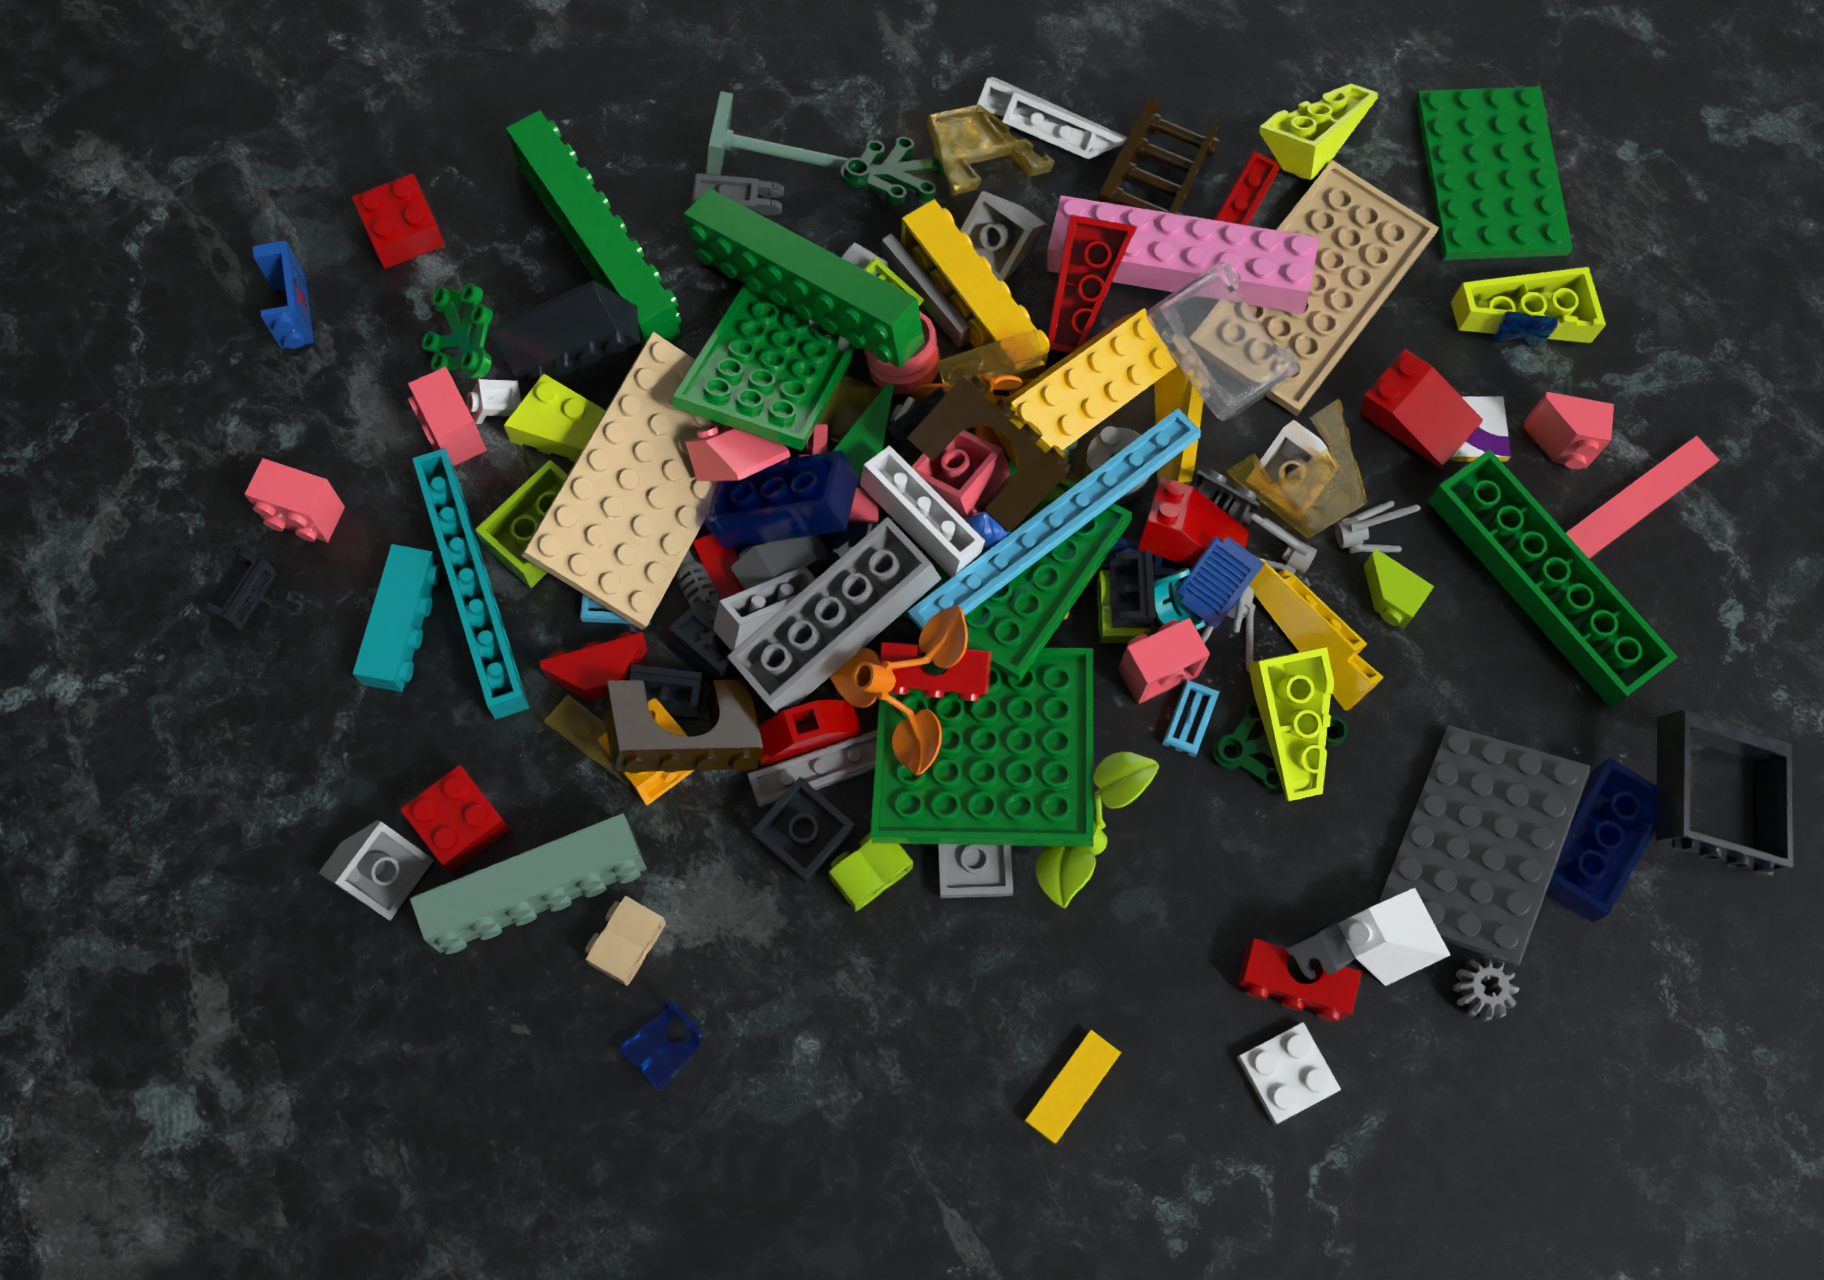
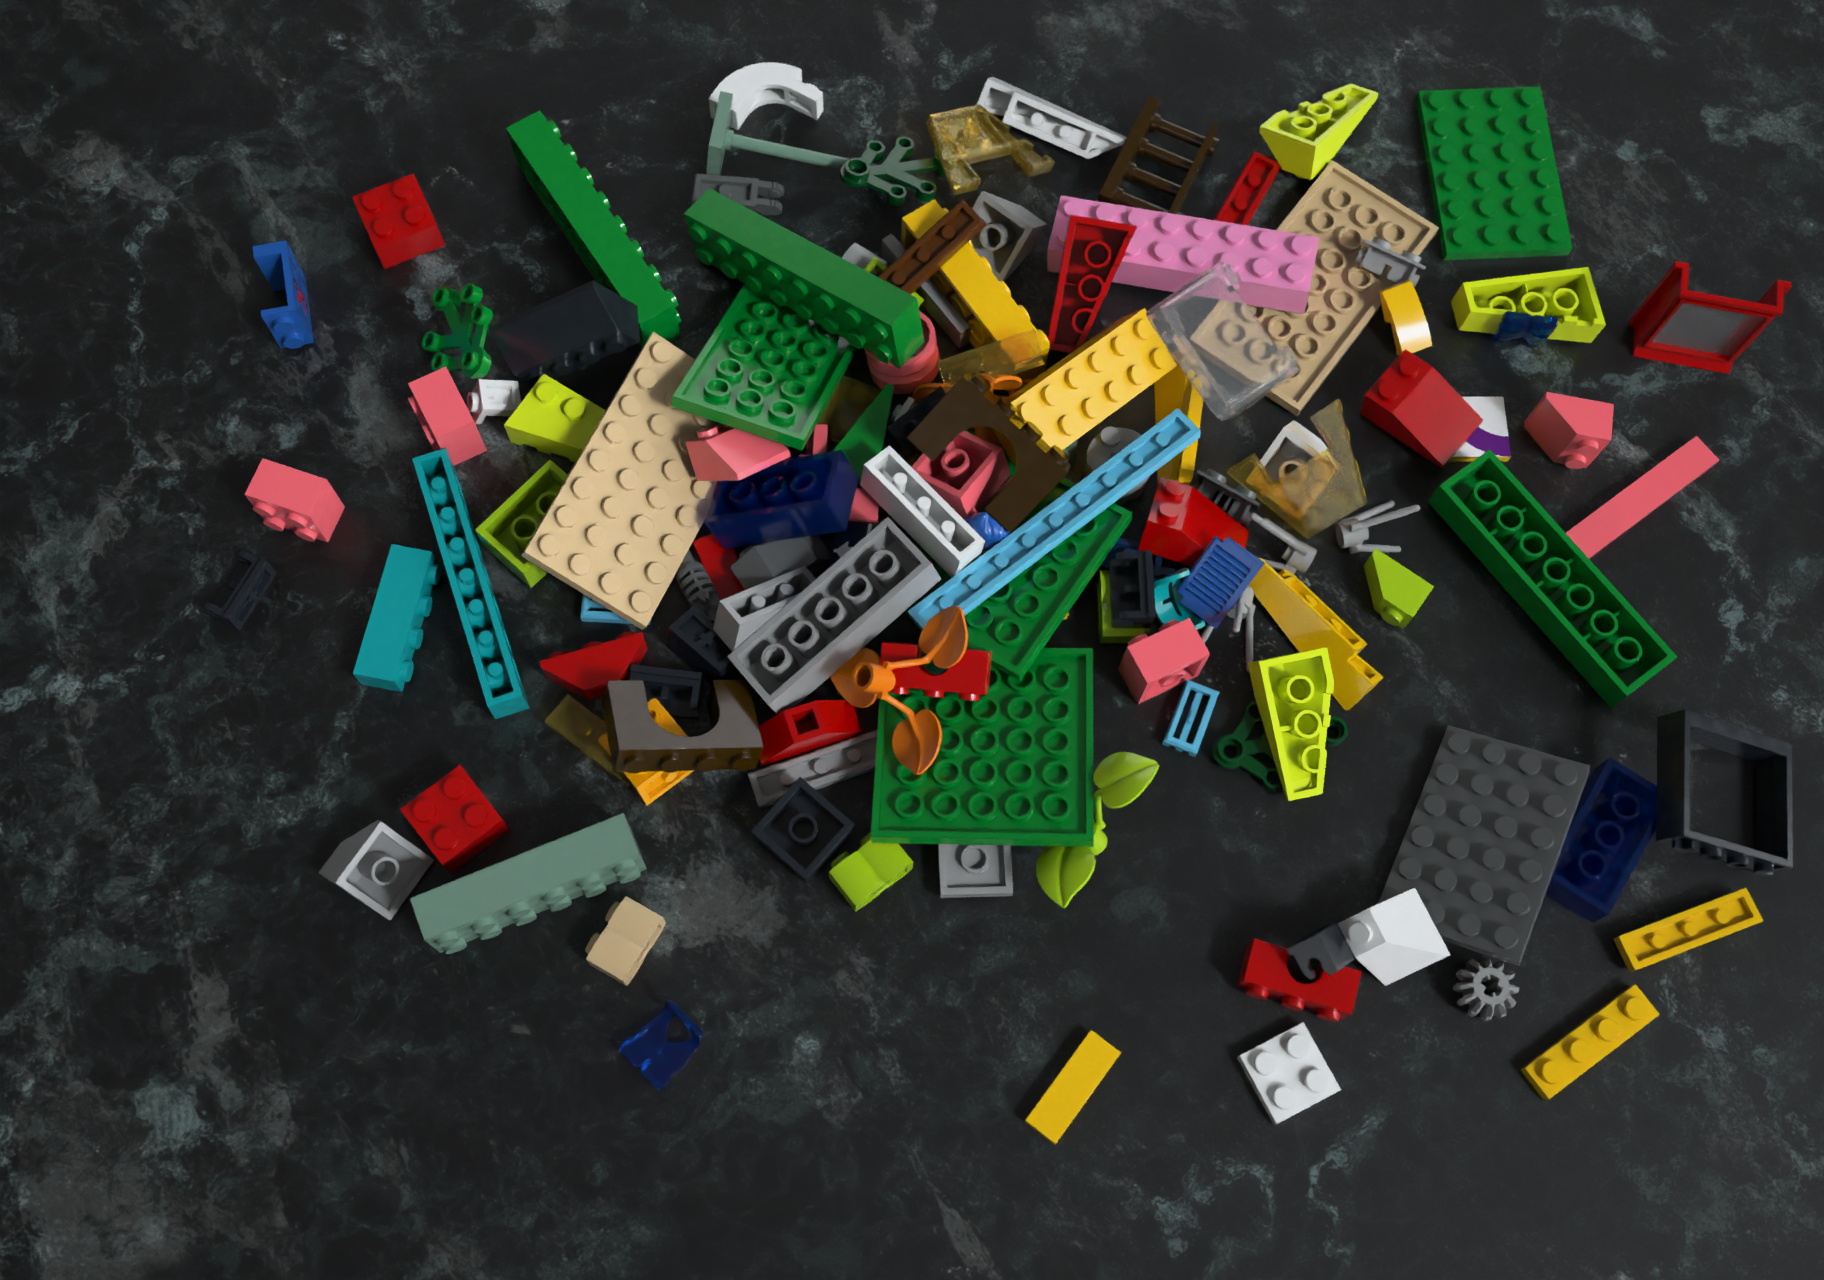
none -> white arch [709,62,823,130]
none -> reddish brown tile [878,199,986,295]
none -> light grey hinge [1355,237,1426,287]
none -> yellow slope [1379,280,1432,355]
none -> yellow plate [1520,984,1660,1101]
none -> yellow plate [1613,888,1763,973]
none -> red piece [1628,261,1791,374]

